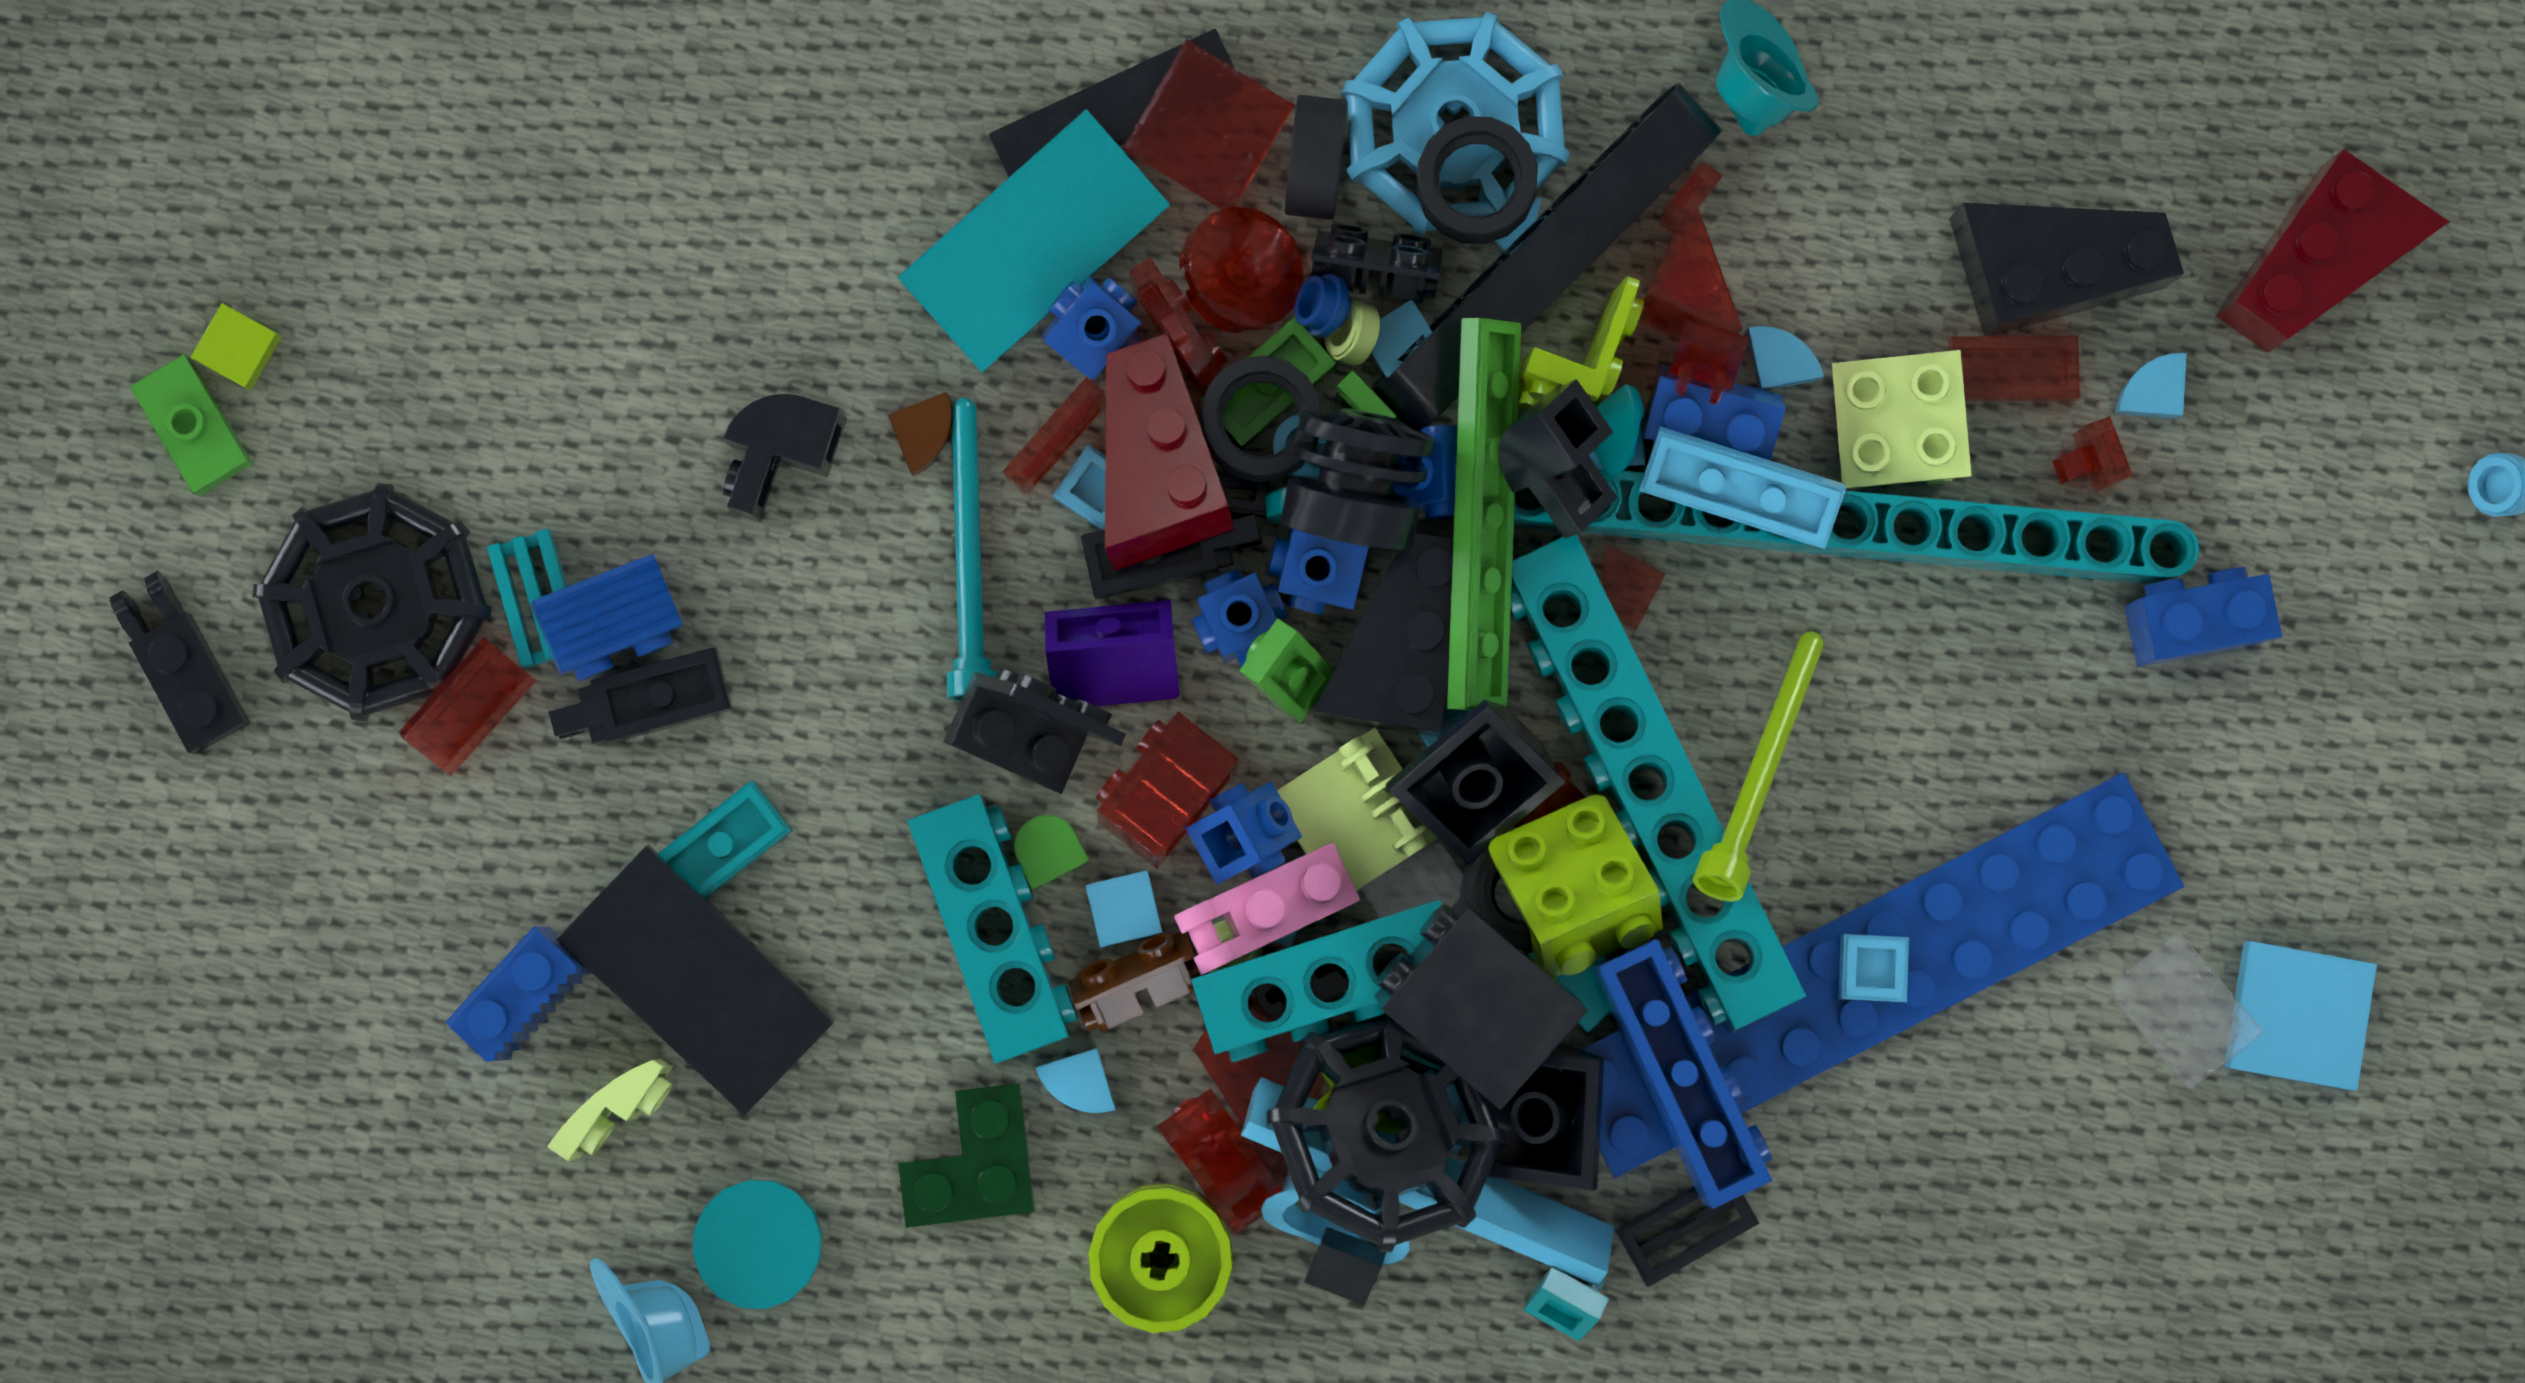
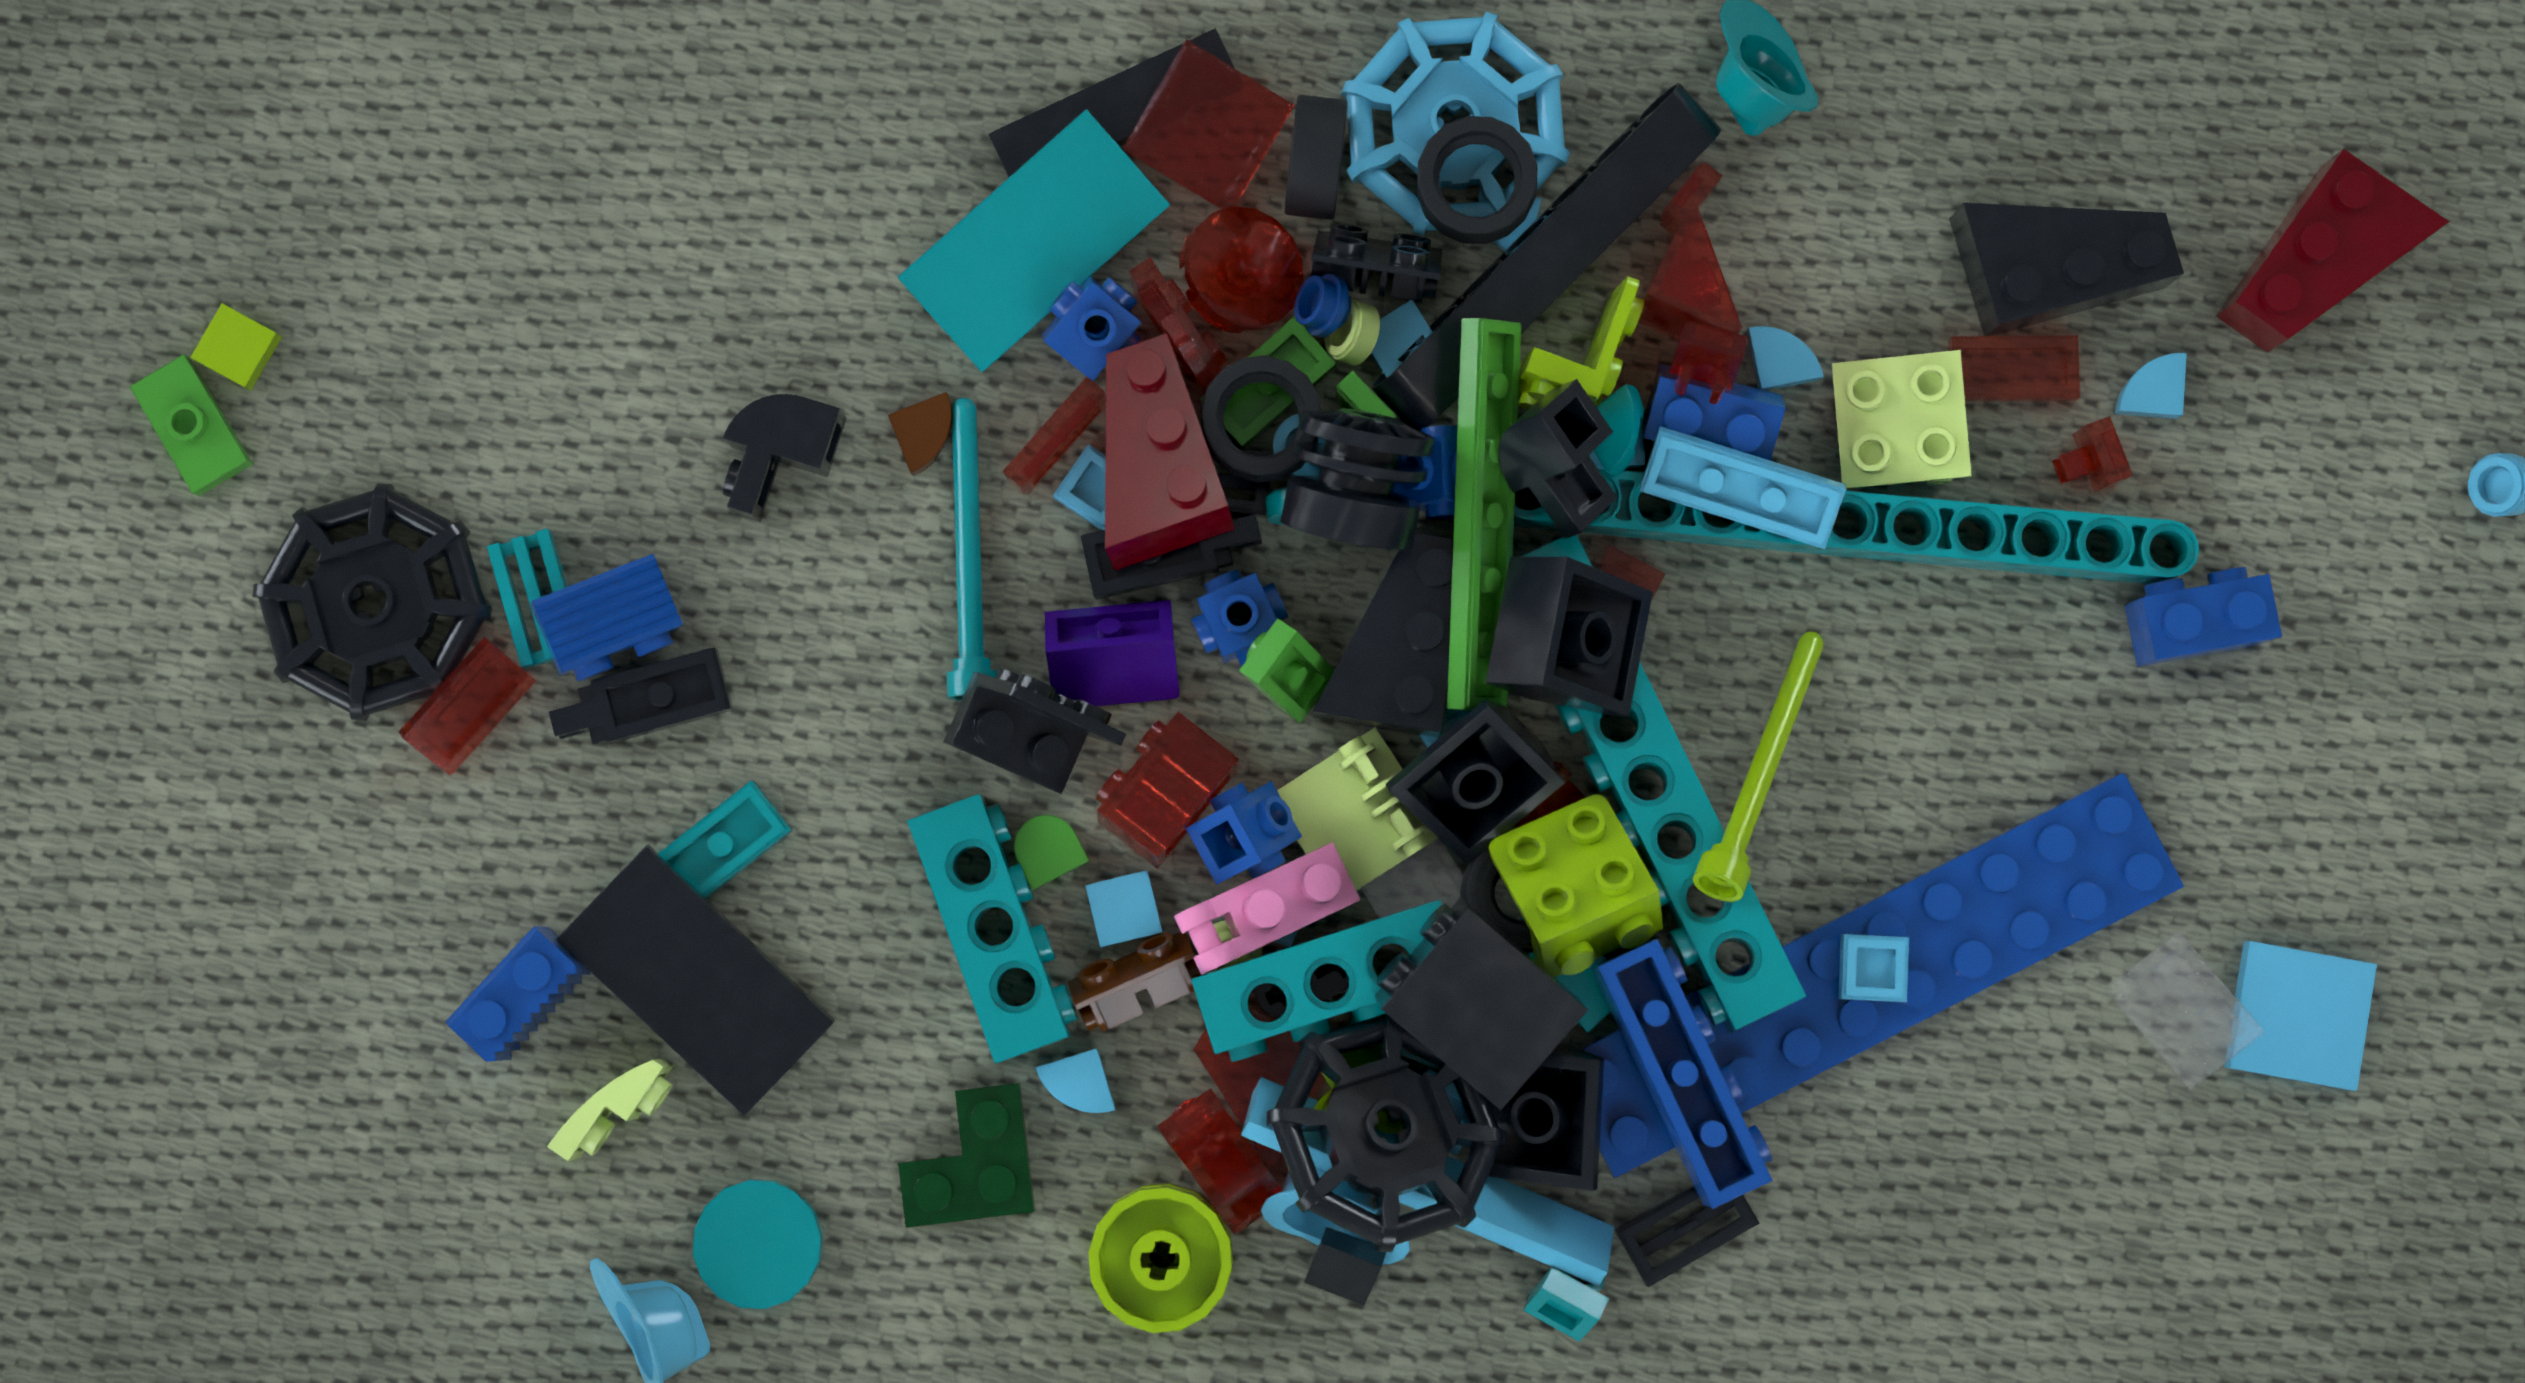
black hinge [109,571,251,755] -> none
blue brick [1267,527,1369,615] -> none
none -> black slope [1485,556,1653,717]

